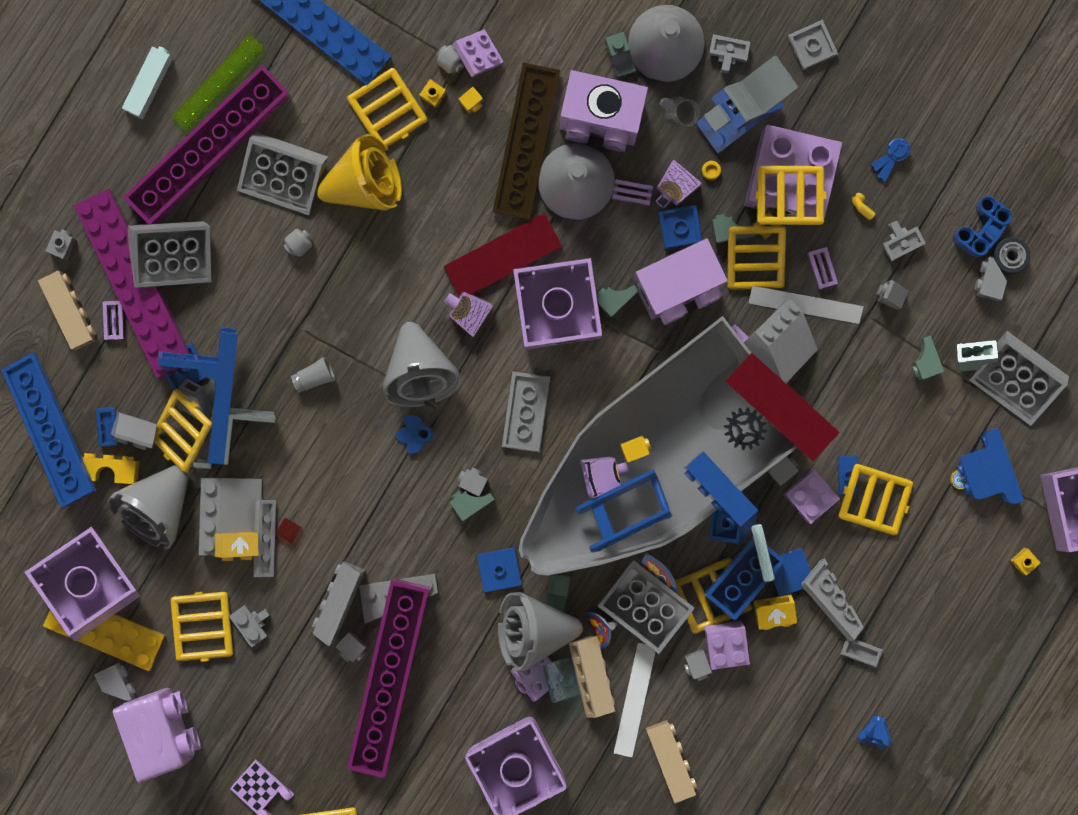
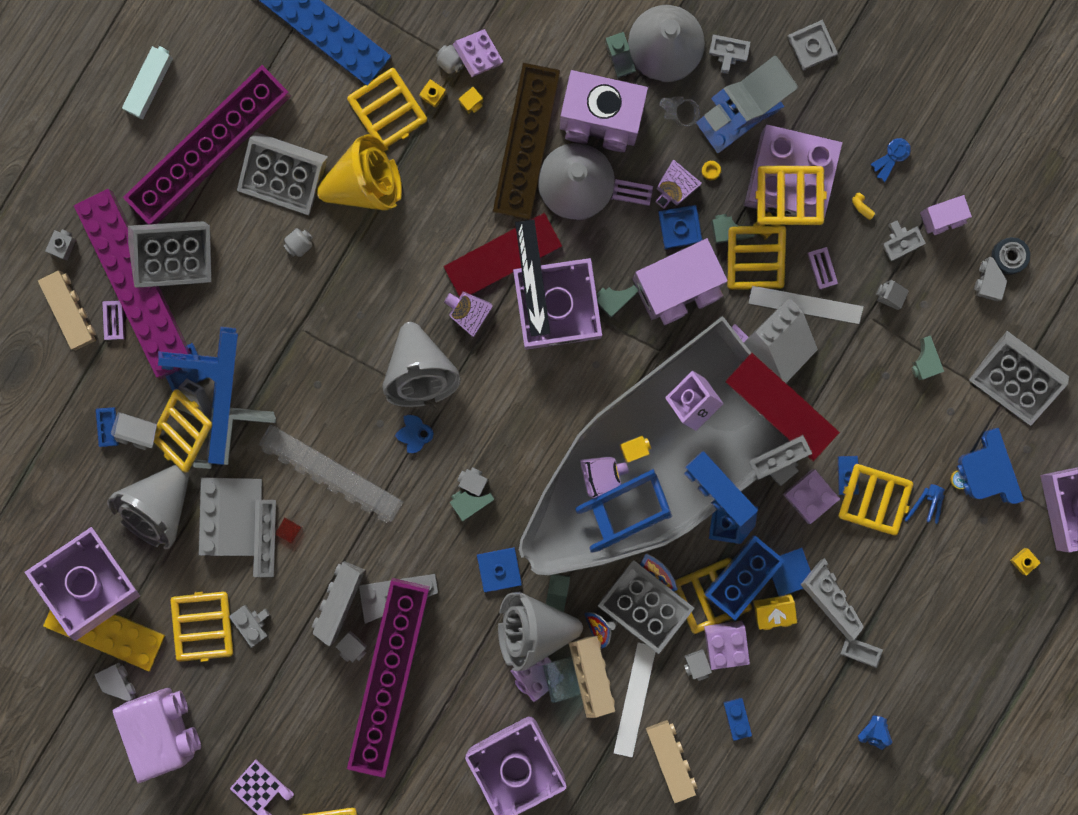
blue plate [2,353,96,508] -> none
yellow arch [82,453,139,484] -> none
clear neon green plate [171,34,264,131] -> none
yellow brick [215,532,259,561] -> none
light grey plant [291,356,336,393] -> none
light grey tile [502,371,550,453] -> none
black gear [723,407,767,450] -> none
light aqua axle [751,524,774,582] -> none
blue beam [953,196,1012,257] -> none
sand green arch [957,341,998,371] -> none
none -> clear brick [259,424,404,523]
none -> black sticker [515,220,550,337]
none -> lavender brick [665,370,724,431]
none -> blue plate [723,698,752,741]
none -> light grey plate [749,435,812,480]
none -> blue plant [905,484,945,524]
none -> lavender brick [920,195,972,235]

